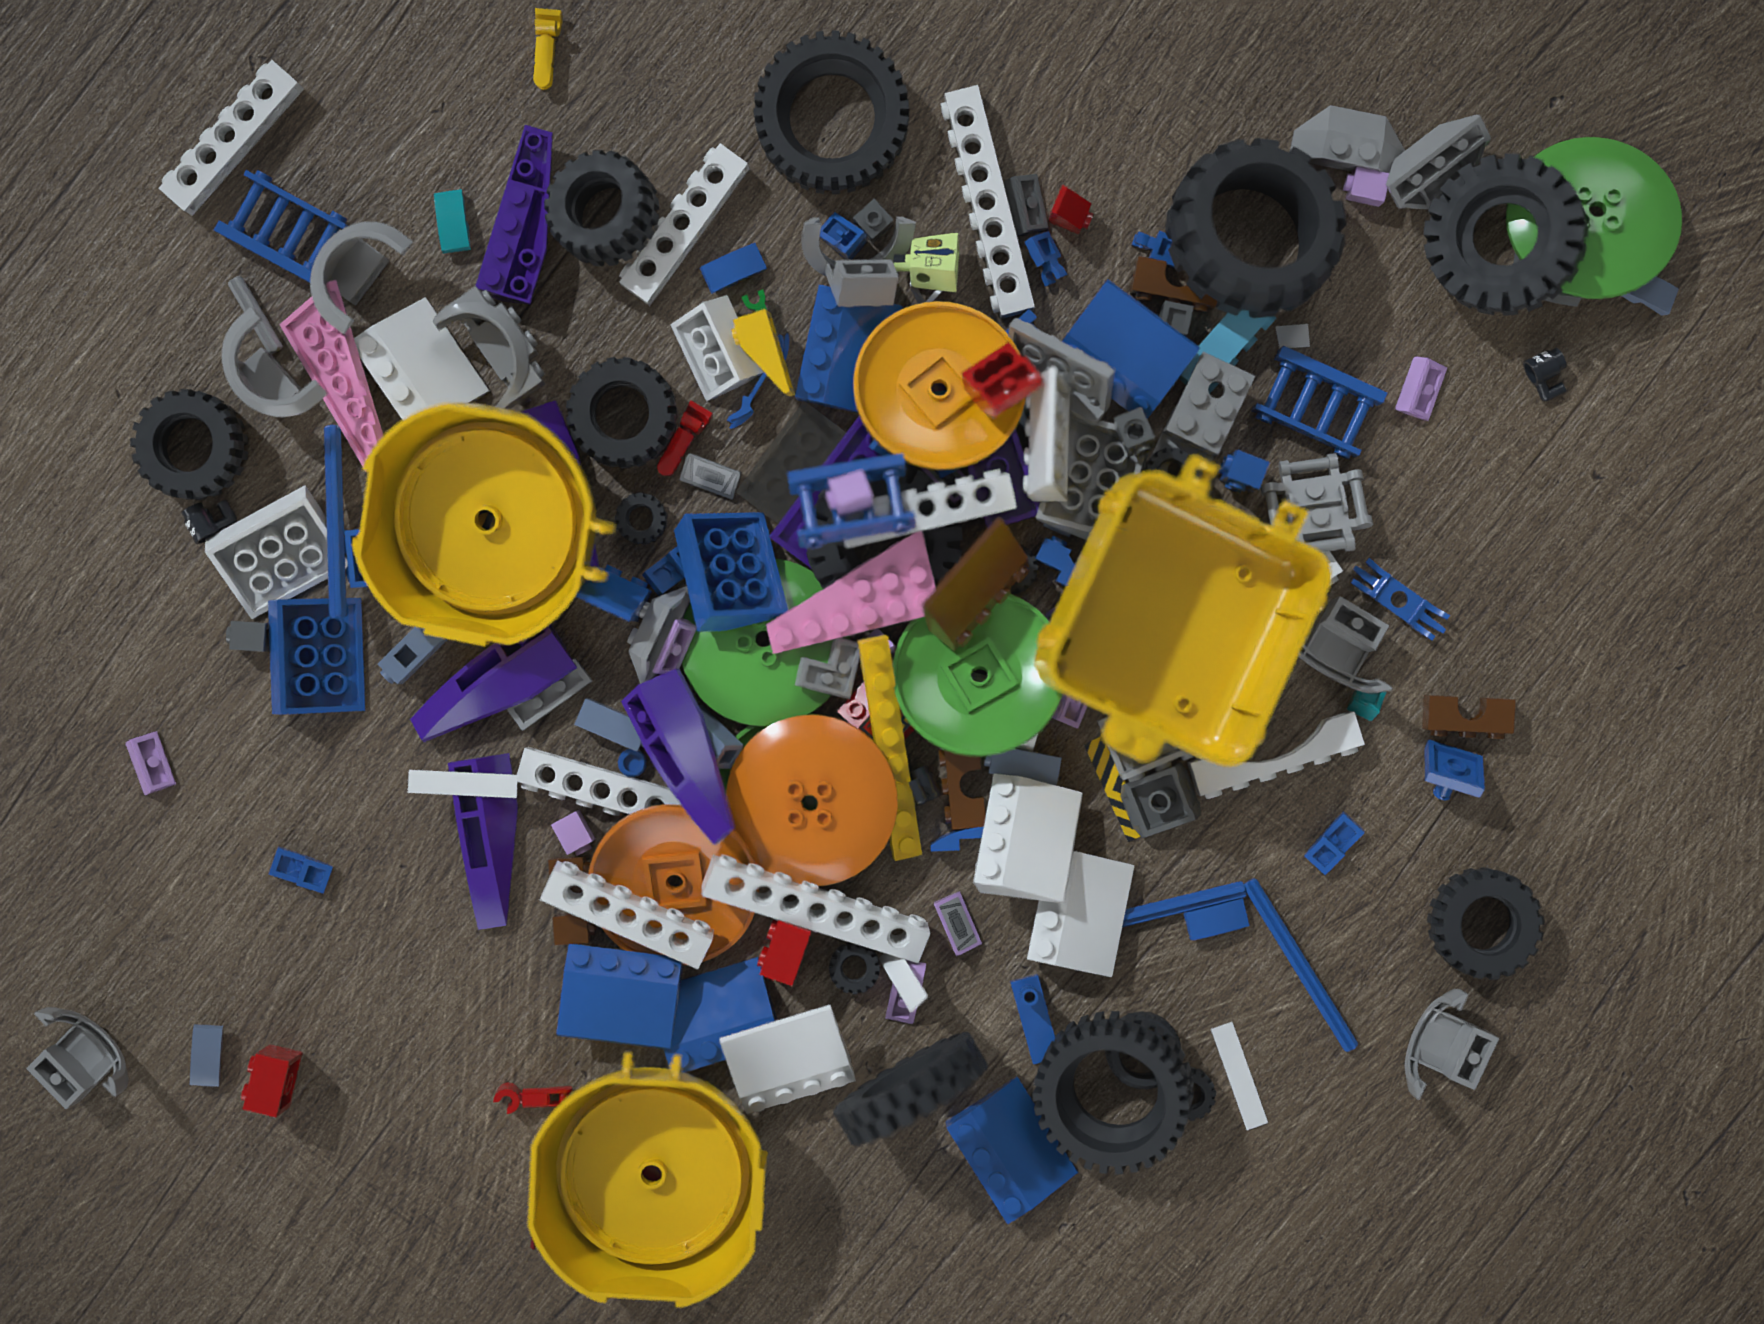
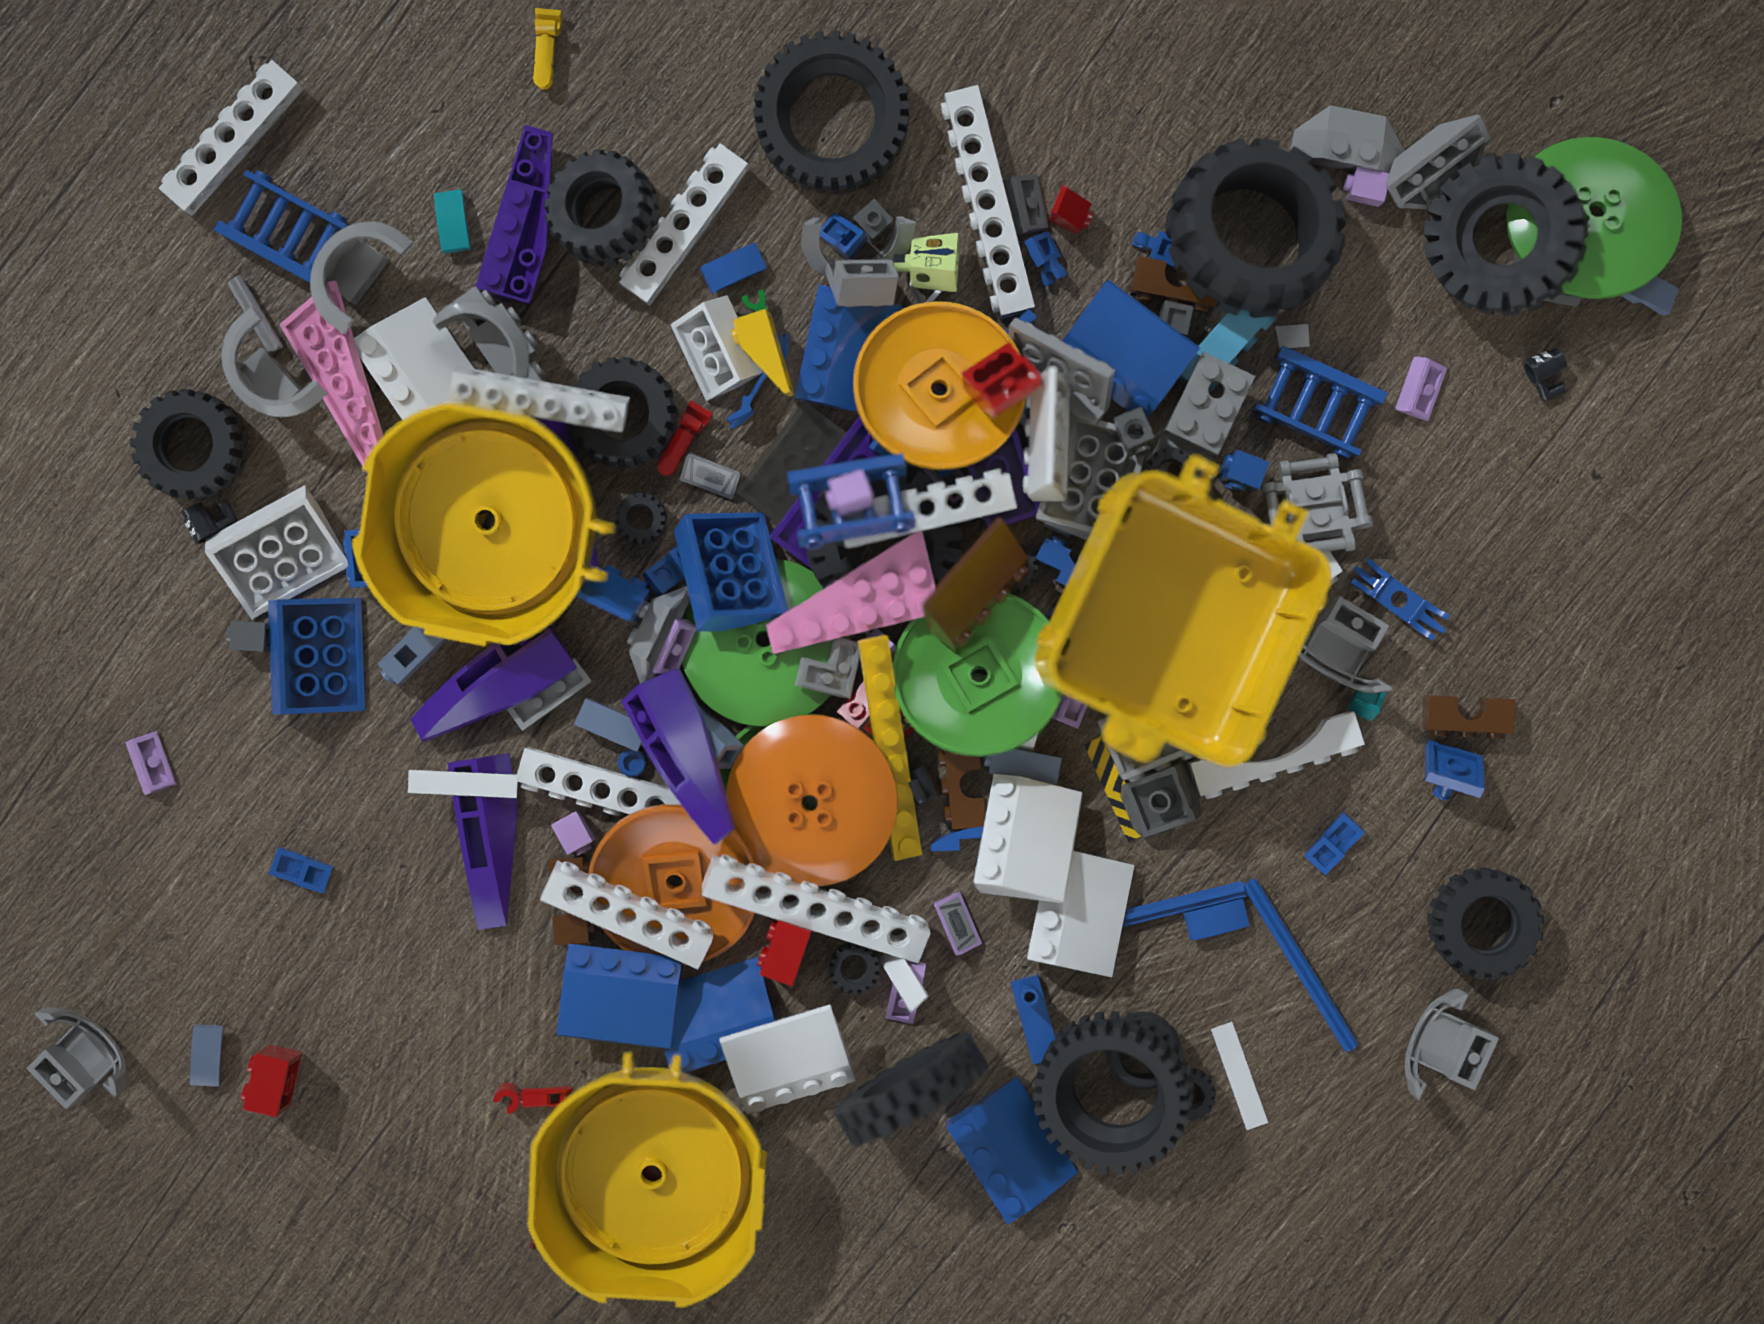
blue axle [324,425,347,619] -> none
none -> white brick [448,366,630,432]

